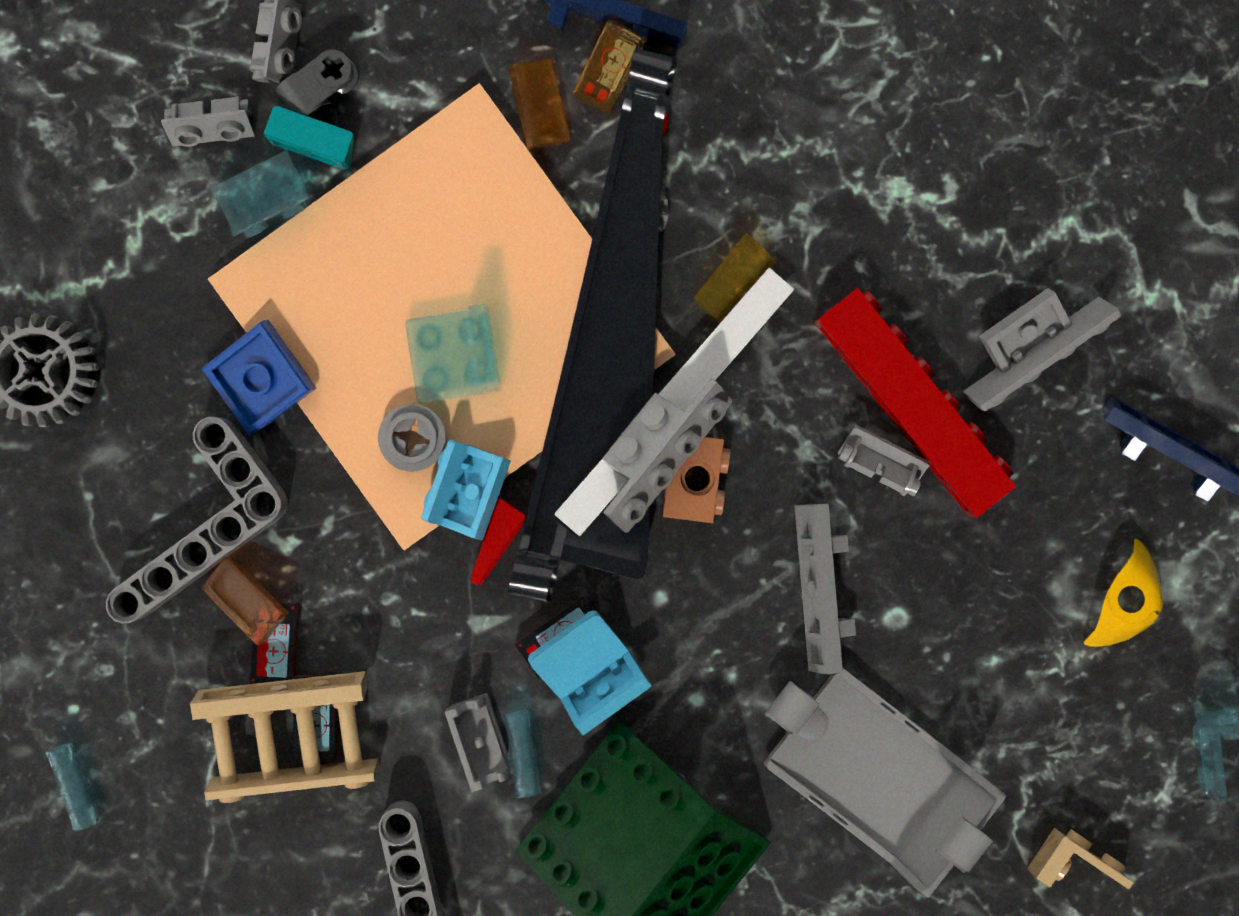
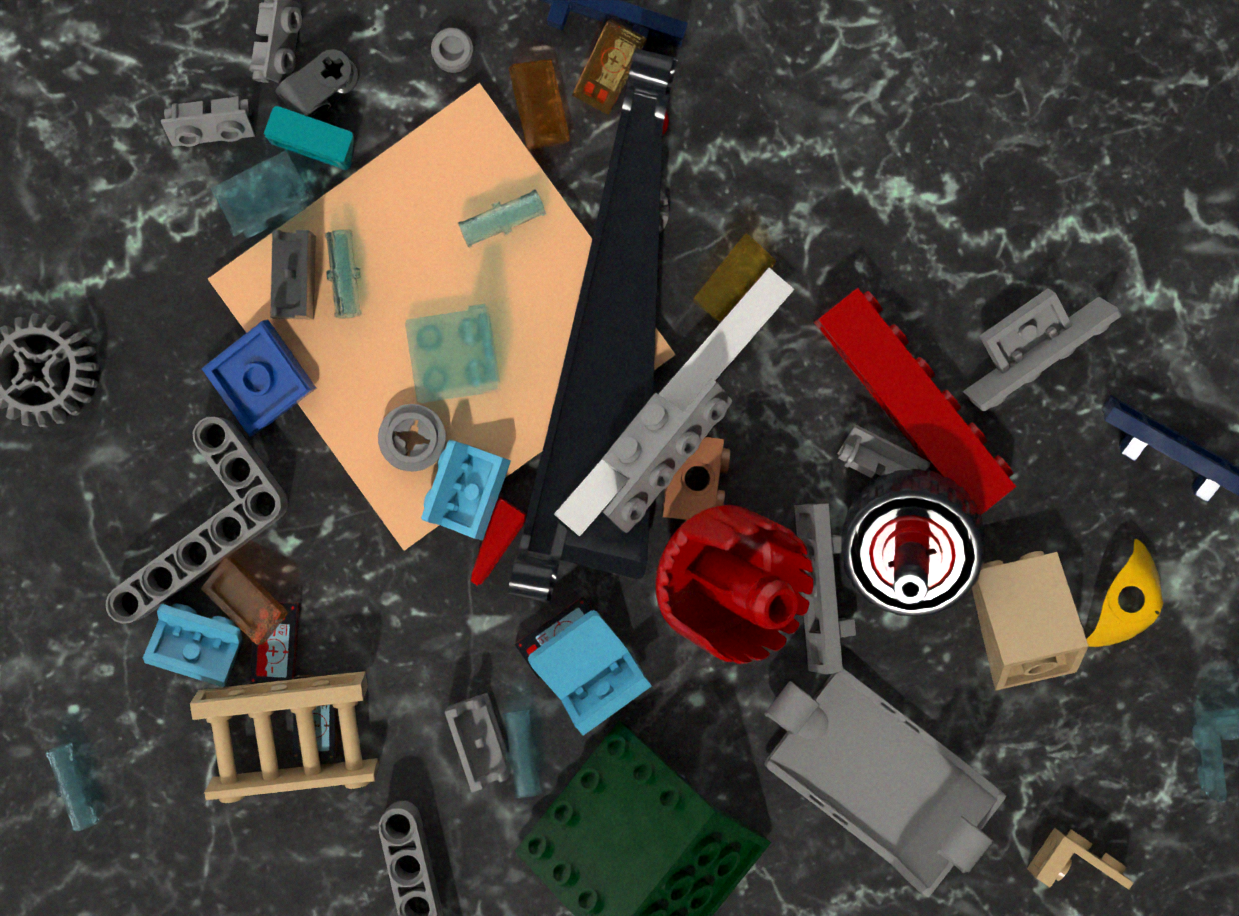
none -> medium azure bracket [143,603,243,688]
none -> dark grey hinge [270,230,316,320]
none -> clear light blue pin [325,230,362,319]
none -> light grey tile [431,28,474,73]
none -> clear light blue pin [457,189,546,248]
none -> red piece [655,505,814,664]
none -> black wheel [841,469,986,617]
none -> tan slope [972,551,1089,690]

